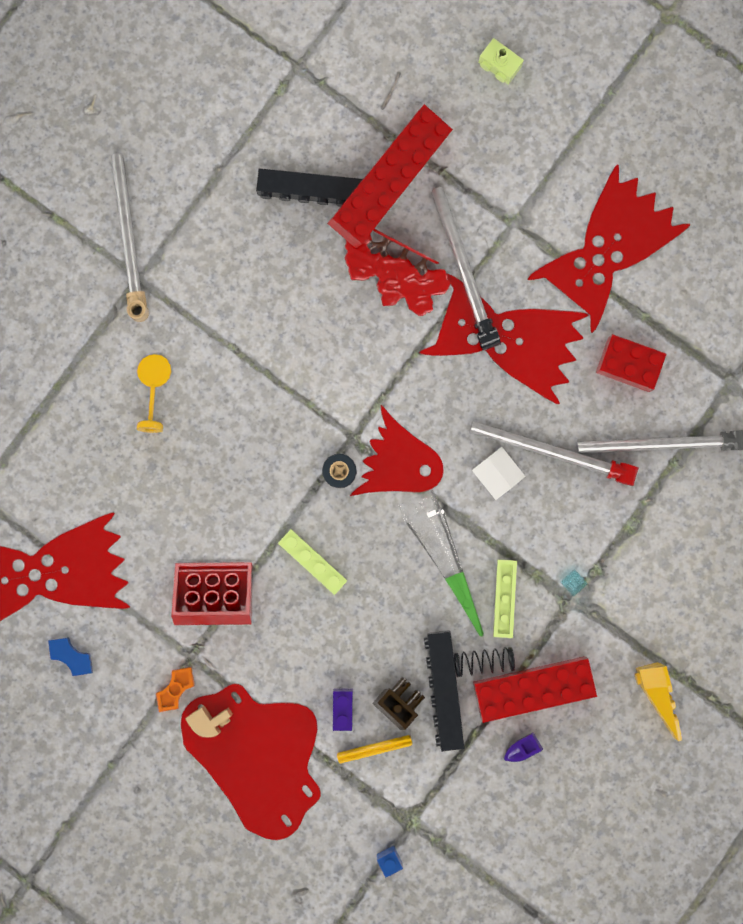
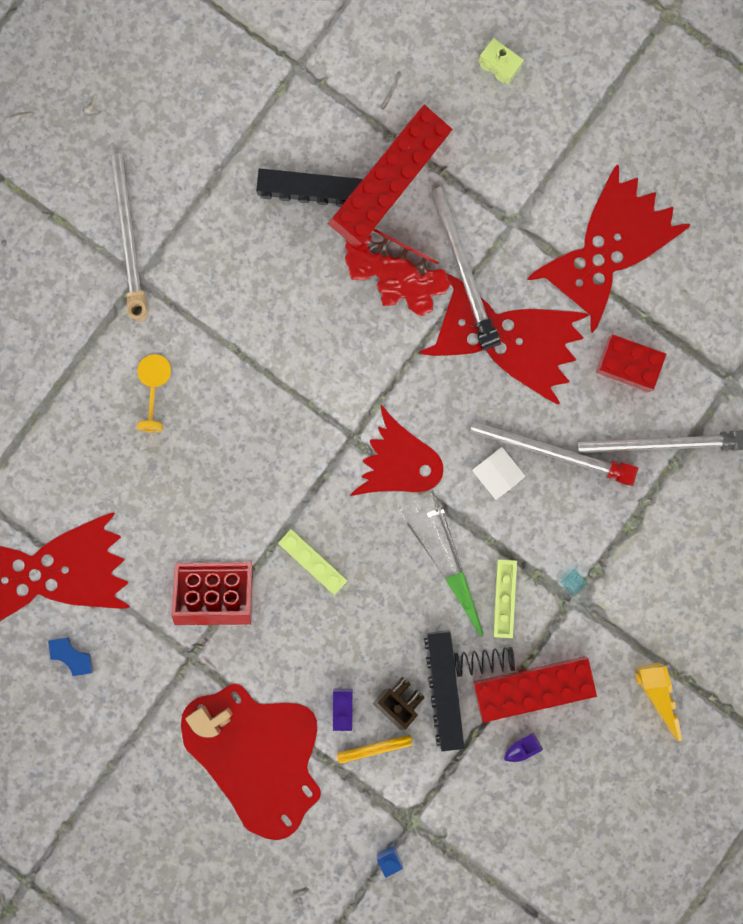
orange tile [156,667,195,712] -> none
black wheel [322,454,357,488] -> none

